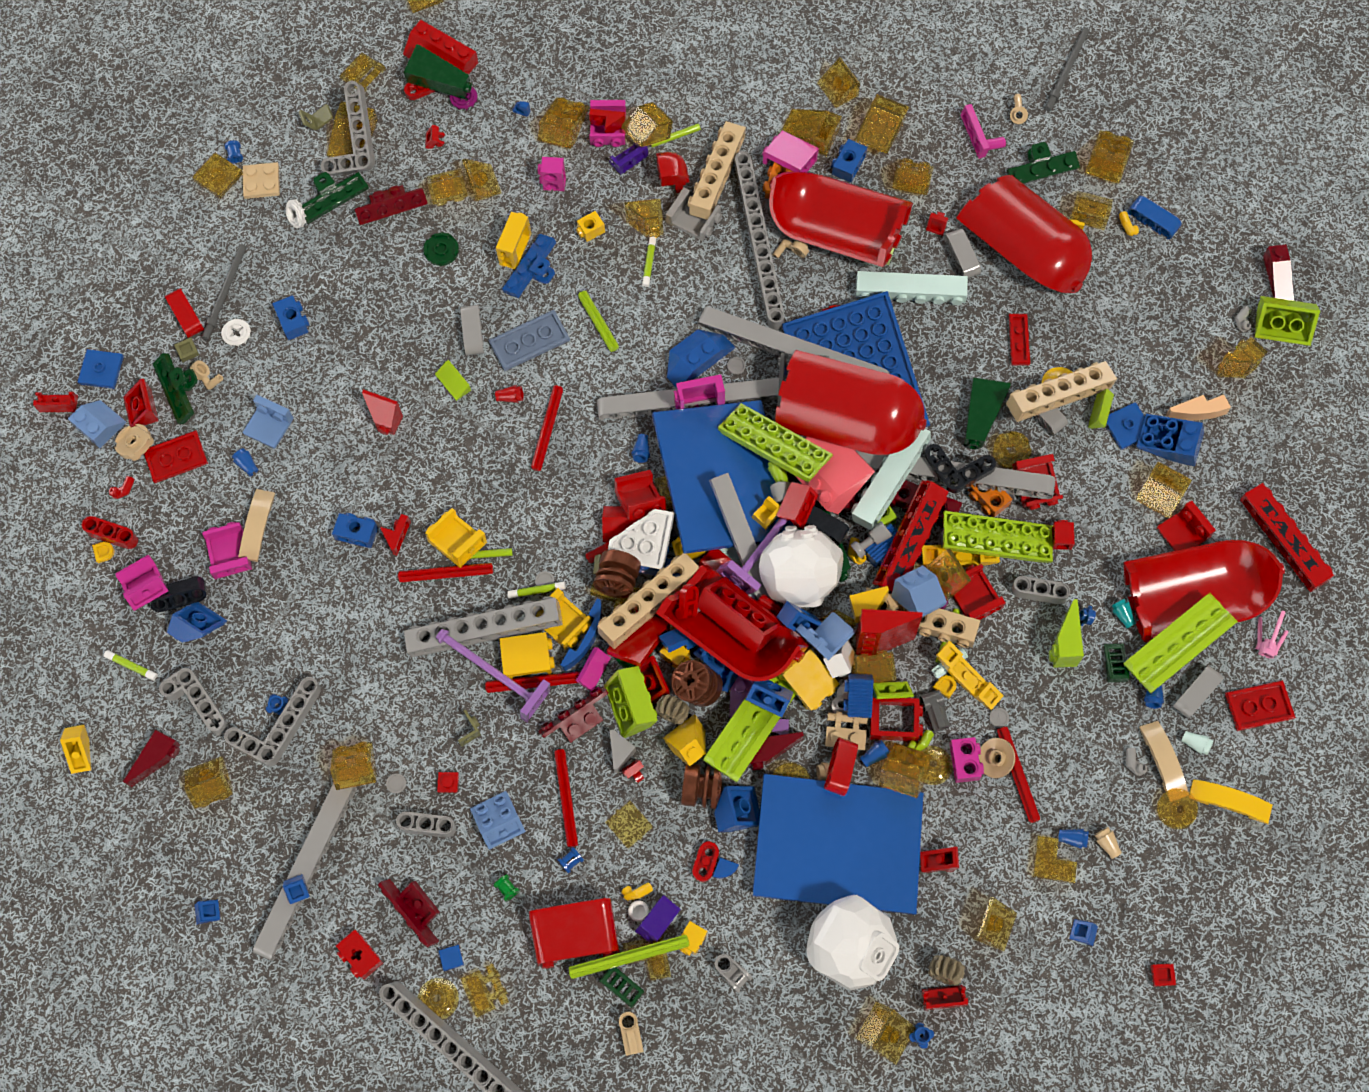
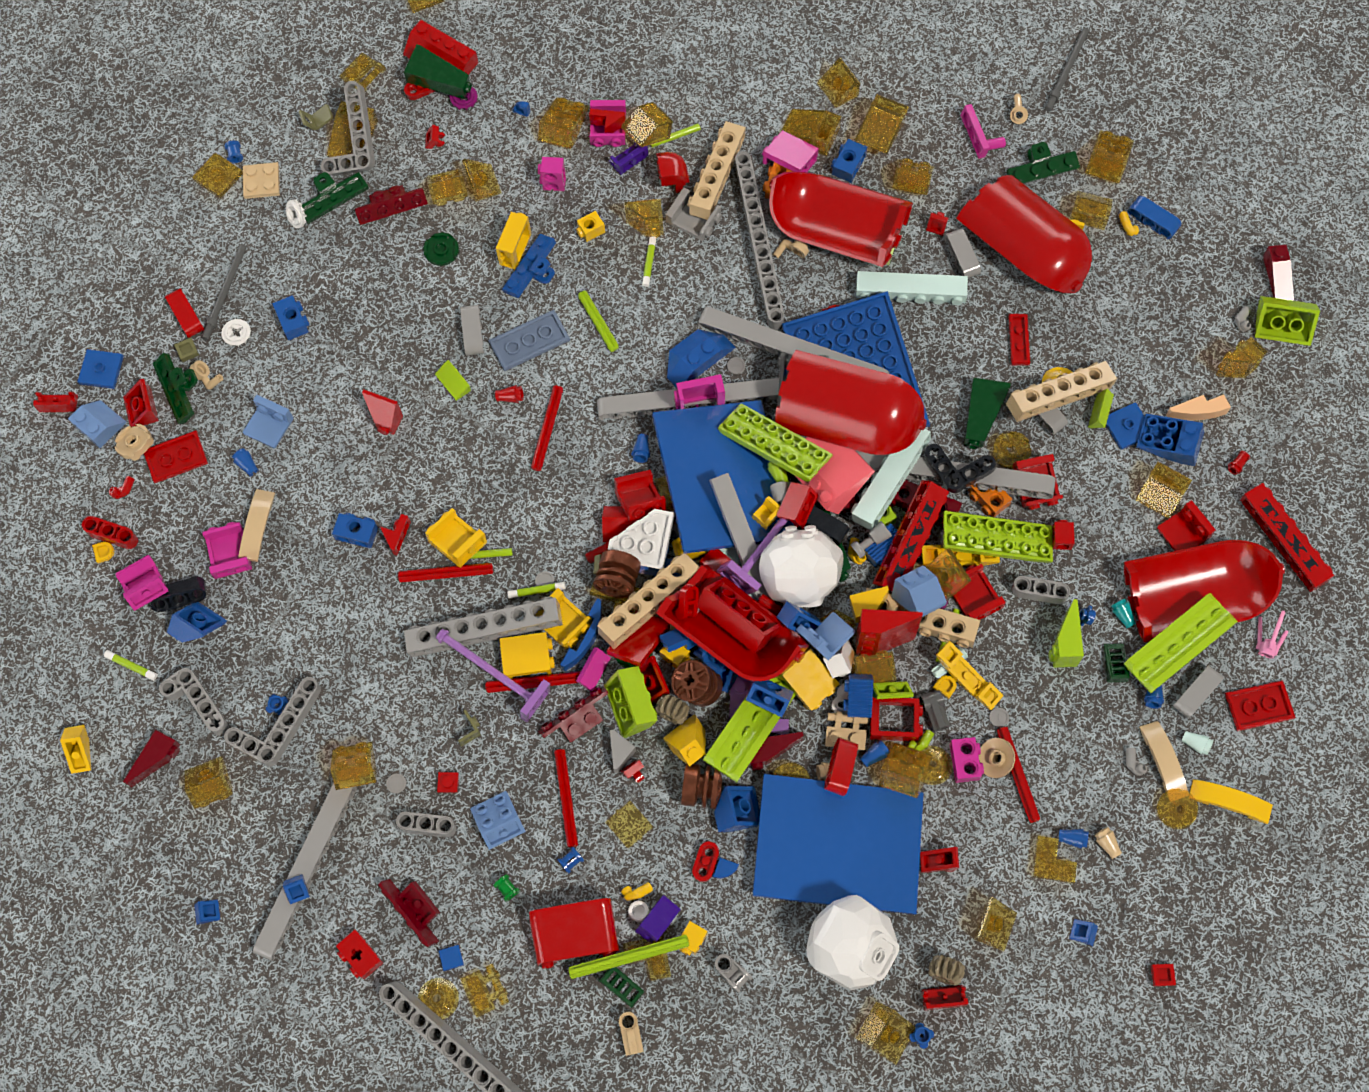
none -> red pin [1228,451,1250,475]

